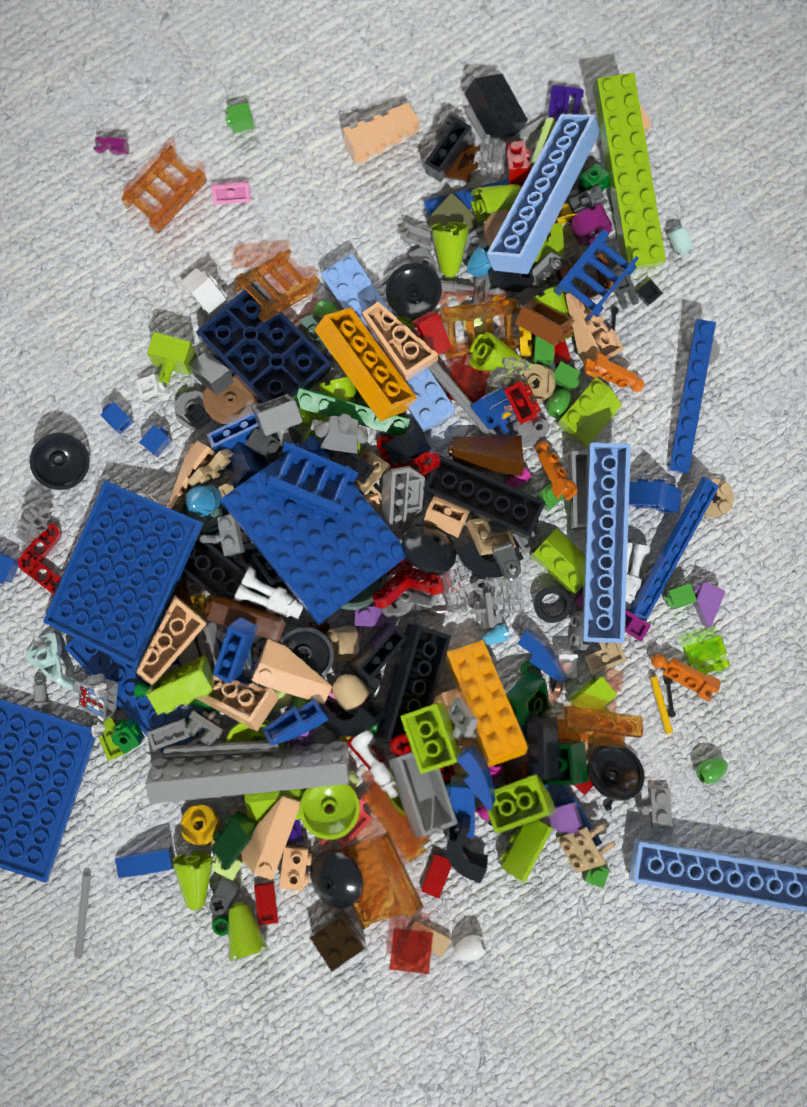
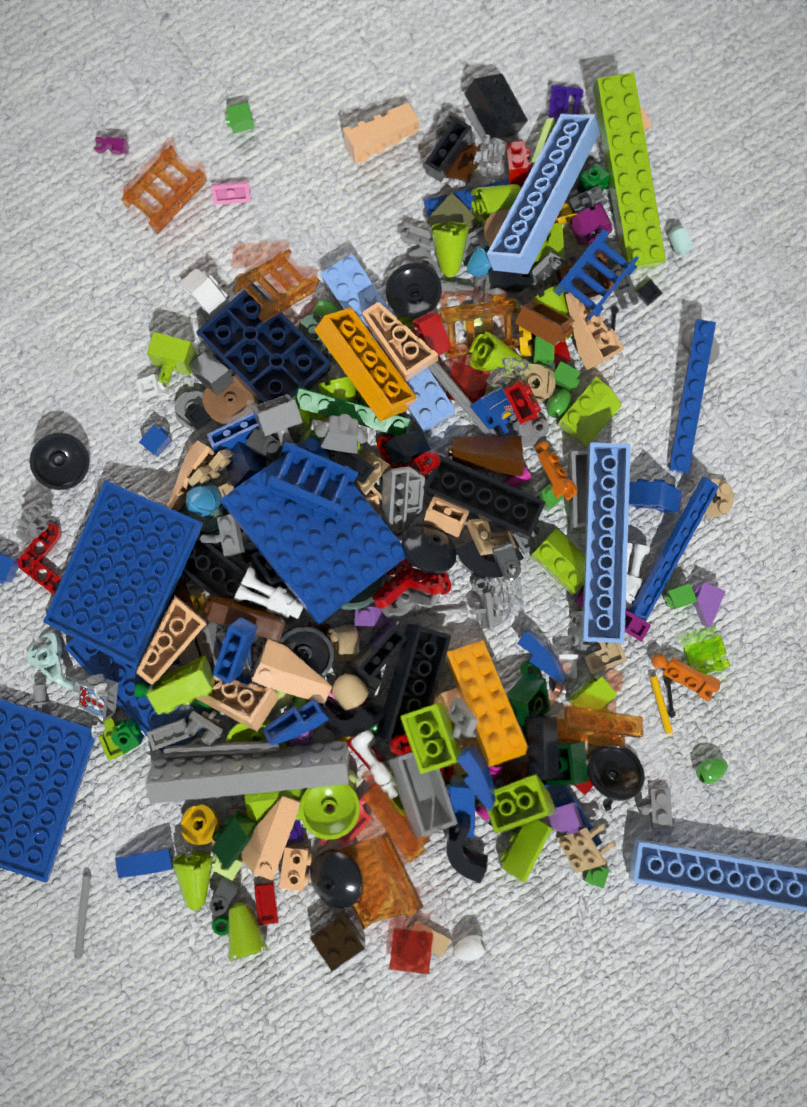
blue brick [100,402,134,435] -> none
red tile [421,853,452,899] -> none
clear plate [438,565,476,612] -> none
medium azure cone [481,623,511,647] -> none
light grey bar [482,117,546,162] -> none
black tyre [534,586,572,623] -> none
orange plate [585,353,645,392] -> none

